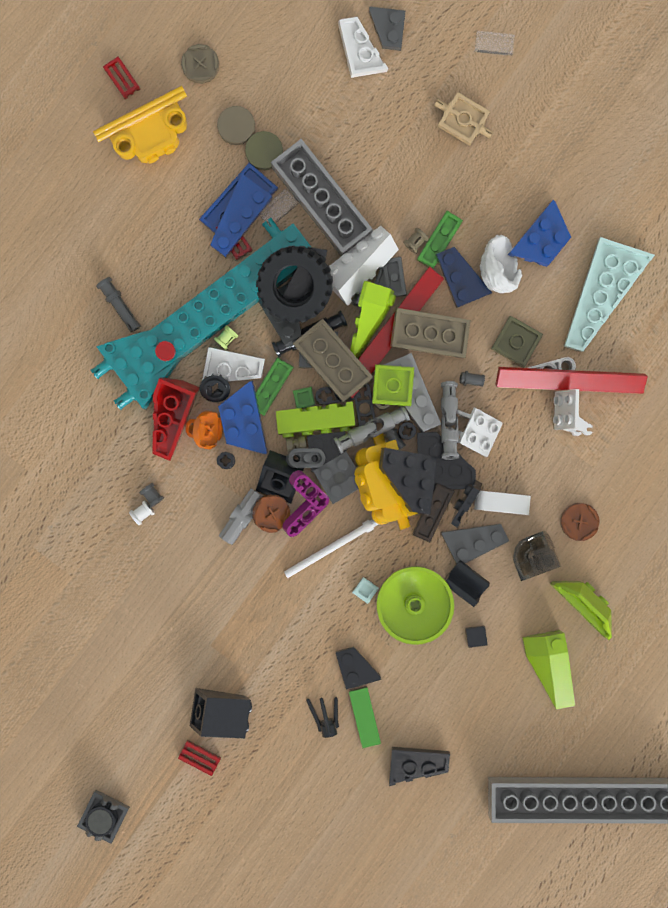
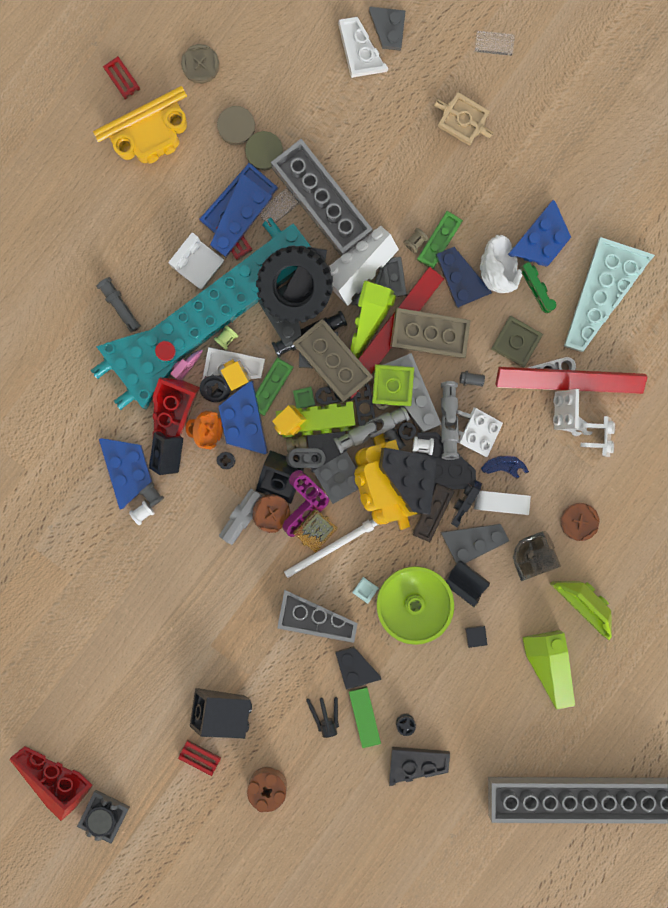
none -> red wedge [10,746,93,821]
none -> blue wing [99,438,153,509]
none -> black panel [149,432,184,475]
none -> white bracket [168,233,224,290]
none -> bright pink plate [170,350,203,380]
none -> yellow brick [220,359,251,391]
none -> dark orange brick [247,767,287,812]
none -> yellow brick [272,405,306,436]
none -> light grey wedge [277,590,358,643]
none -> piece [293,508,338,553]
none -> black wheel [396,714,416,736]
none -> white bush [412,436,434,456]
none -> clear blue piece [481,456,529,478]
none -> green plate [520,262,557,313]
none -> white plate [580,416,615,457]

